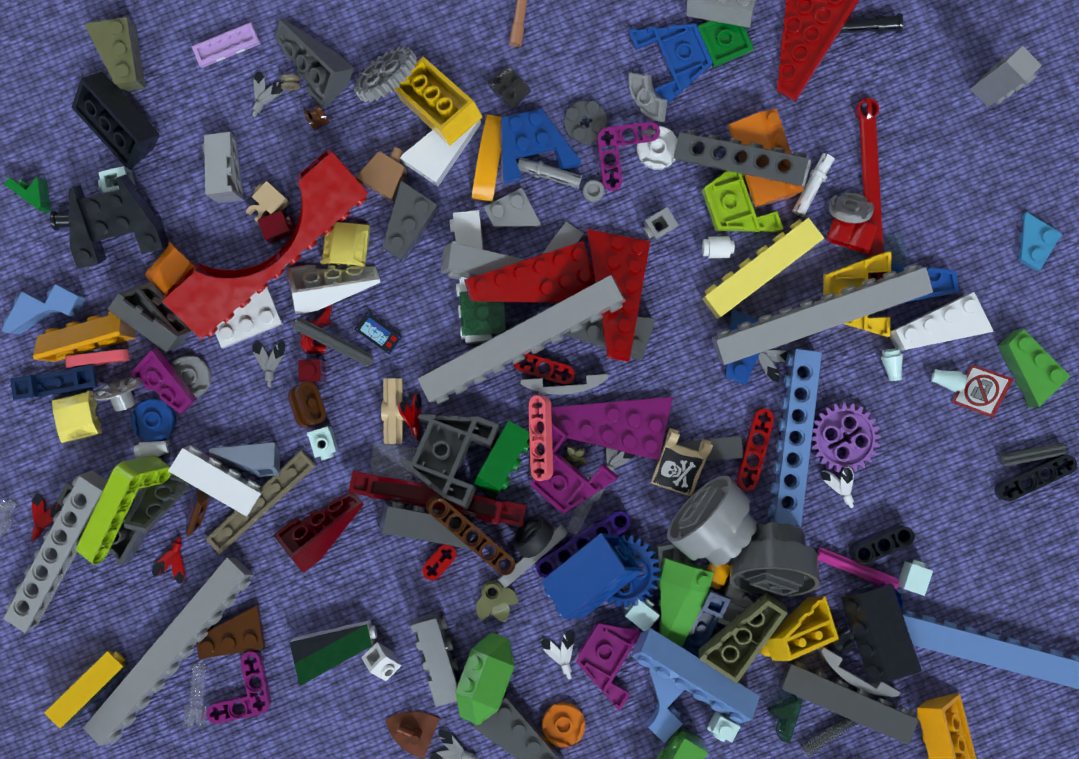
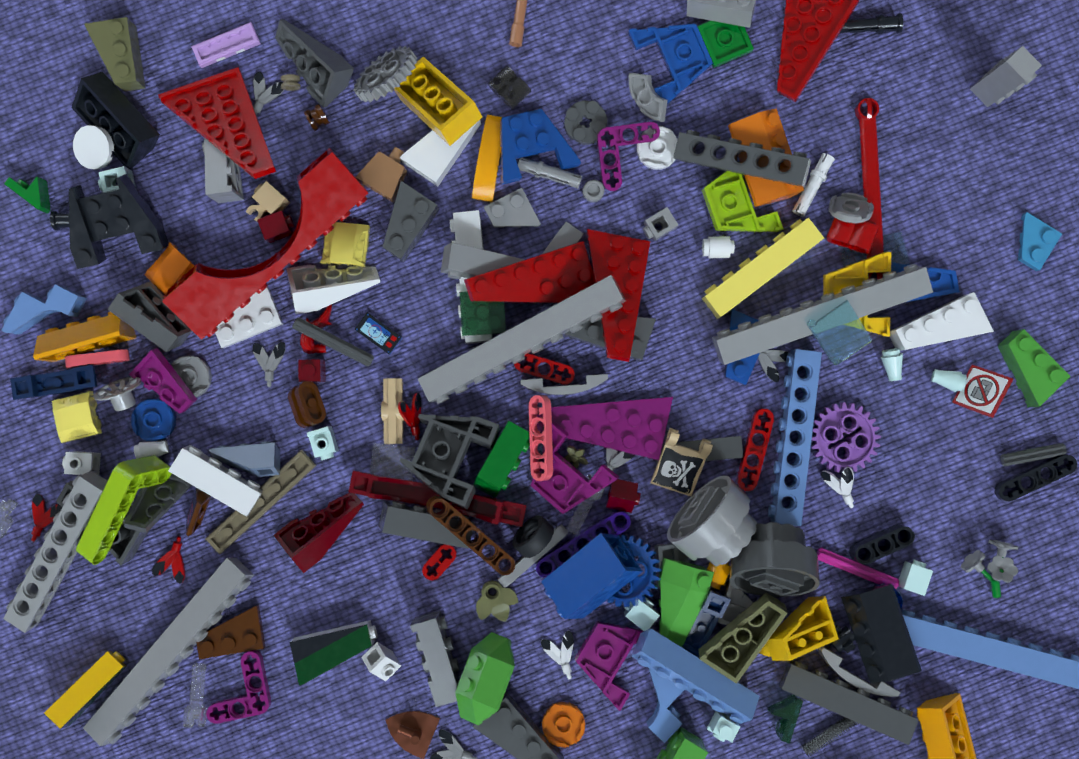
none -> white brick [62,451,101,475]
none -> white tile [73,125,114,169]
none -> red wing [158,67,276,179]
none -> dark red brick [606,479,641,513]
none -> clear light blue piece [807,300,872,365]
none -> light grey plant [961,540,1019,598]

